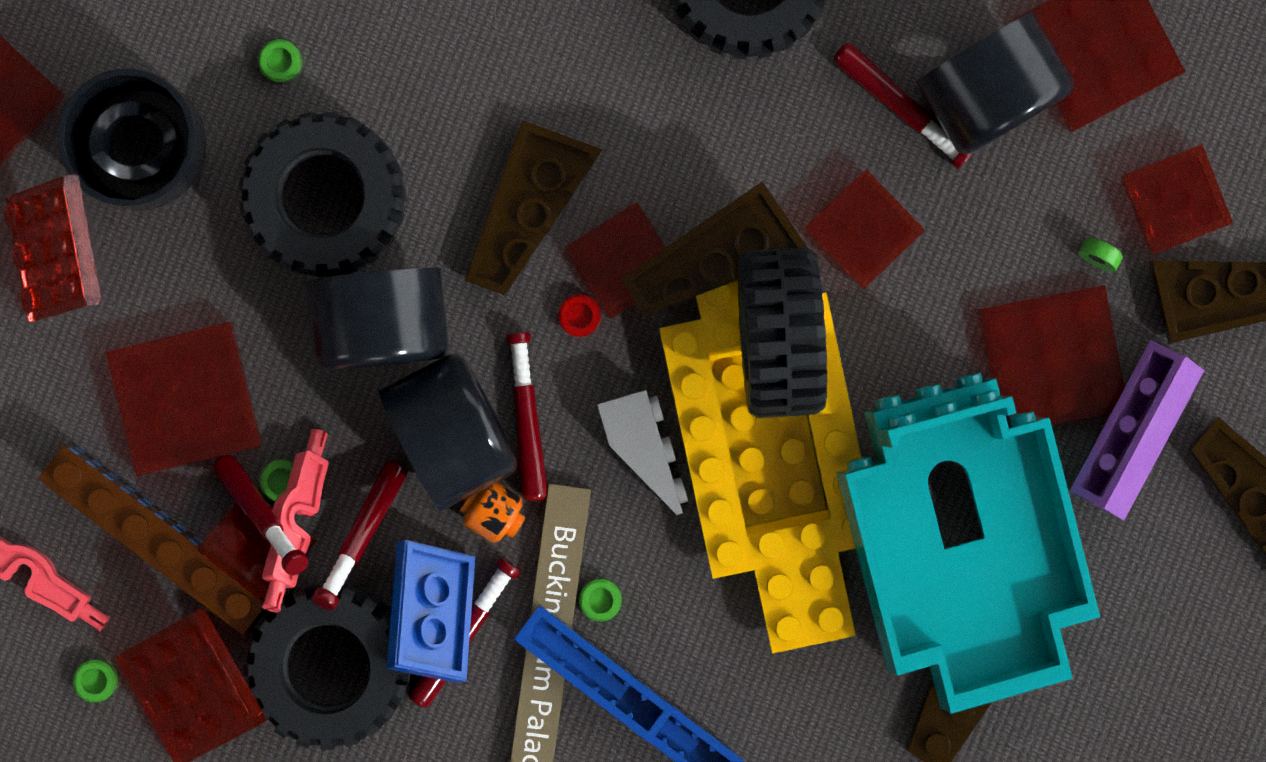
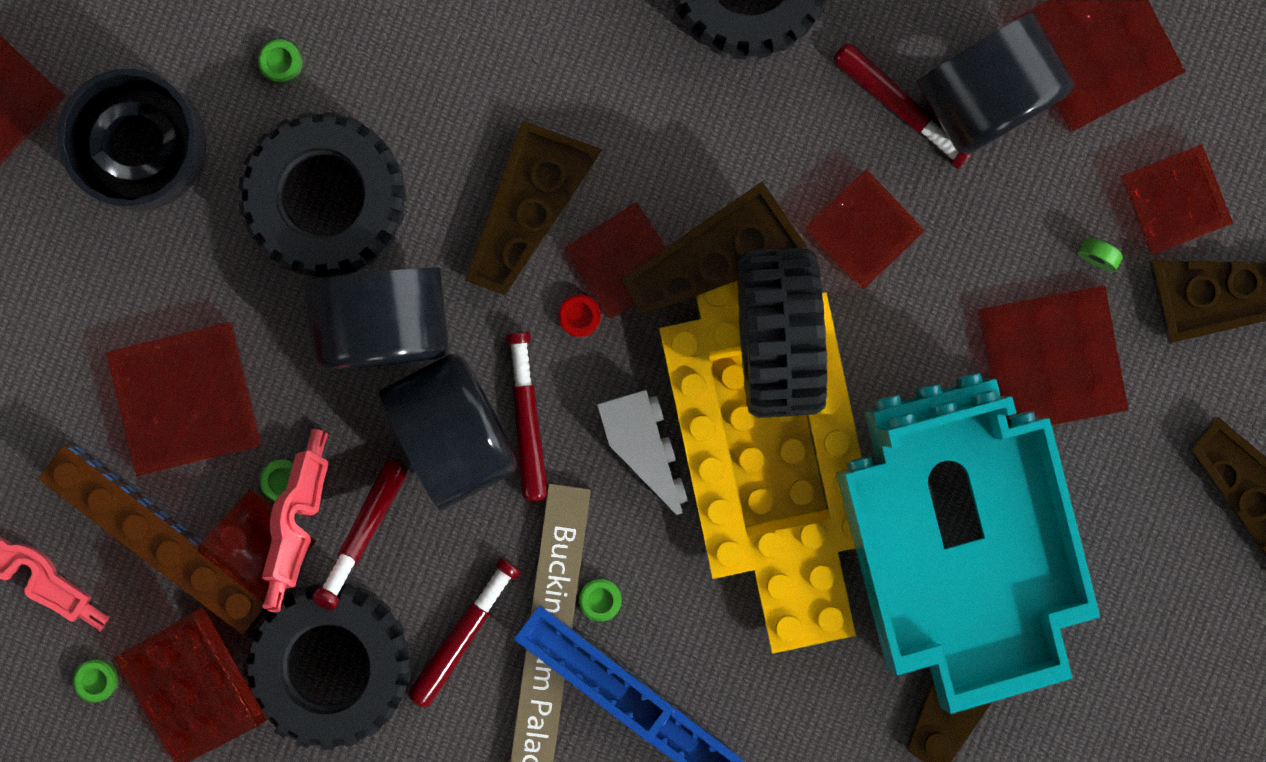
clear red plate [5,174,102,323] -> none
dark red piece [213,455,308,575] -> none
tile [386,540,475,683] -> none
orange head [459,482,525,543] -> none
medium lavender brick [1070,340,1205,520] -> none

